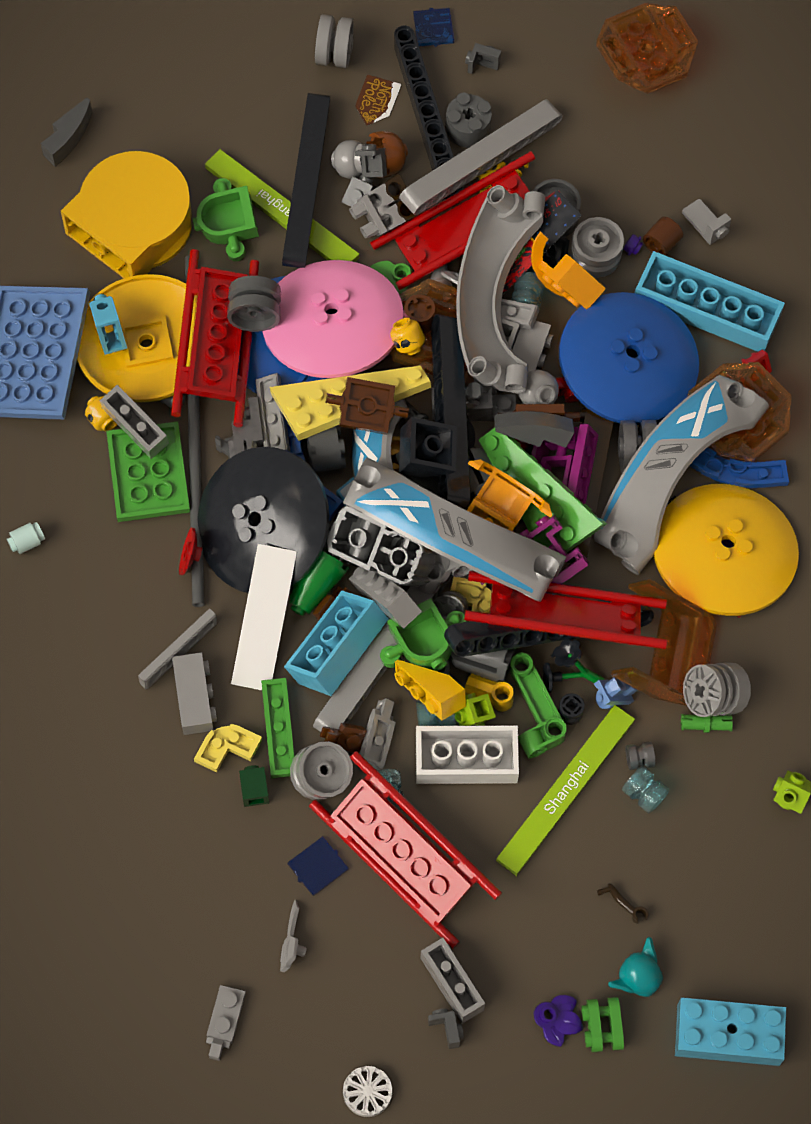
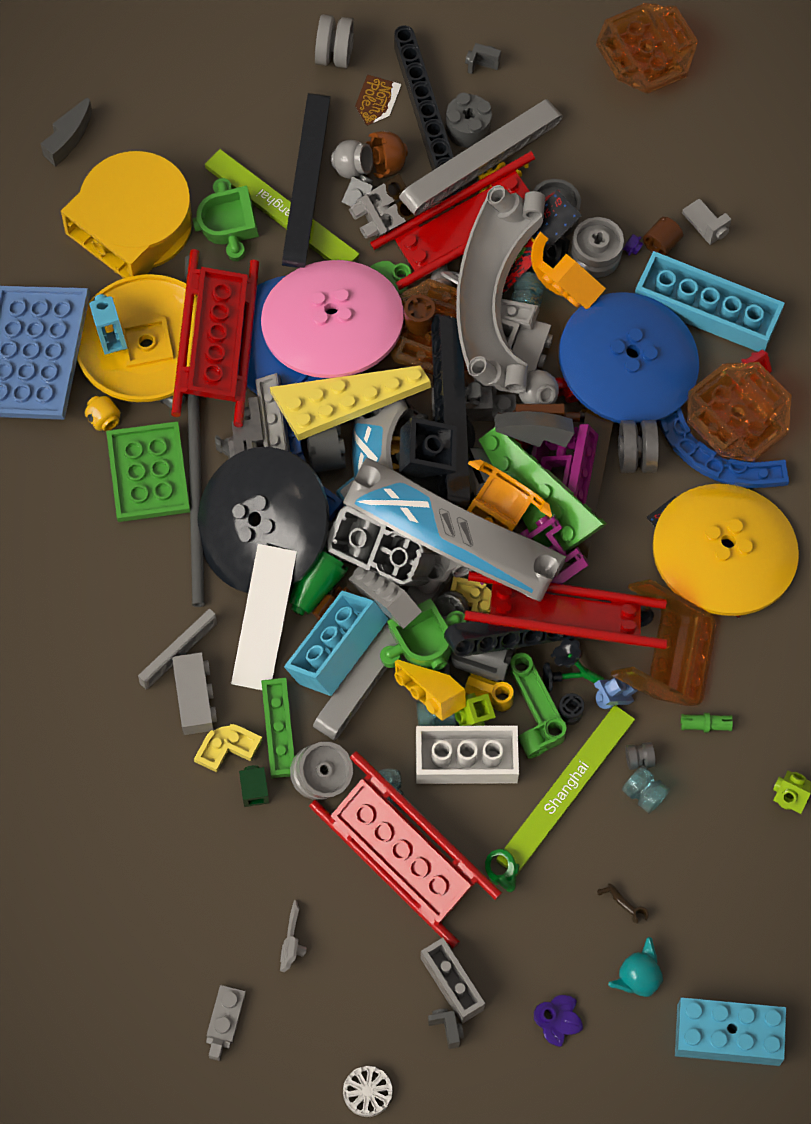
light aqua brick [7,522,45,554] -> none
light grey brick [99,385,169,459] -> none
red dish [179,527,202,576] -> none
dark grey wheel [227,276,281,332] -> none
clear blue piece [287,836,349,896] -> none
reddish brown plate [320,723,367,753] -> none
reddish brown plate [325,377,409,435] -> none
dark grey bracket [355,144,387,177] -> none
light grey hinge [360,698,396,770] -> none
yellow head [390,318,425,355] -> none
clear blue piece [413,8,454,47] -> none
bright green brick [582,997,624,1052] -> none
light grey panel [594,375,769,575] -> none
light grey wheel [683,662,751,717] -> none
none -> green piece [485,849,520,892]

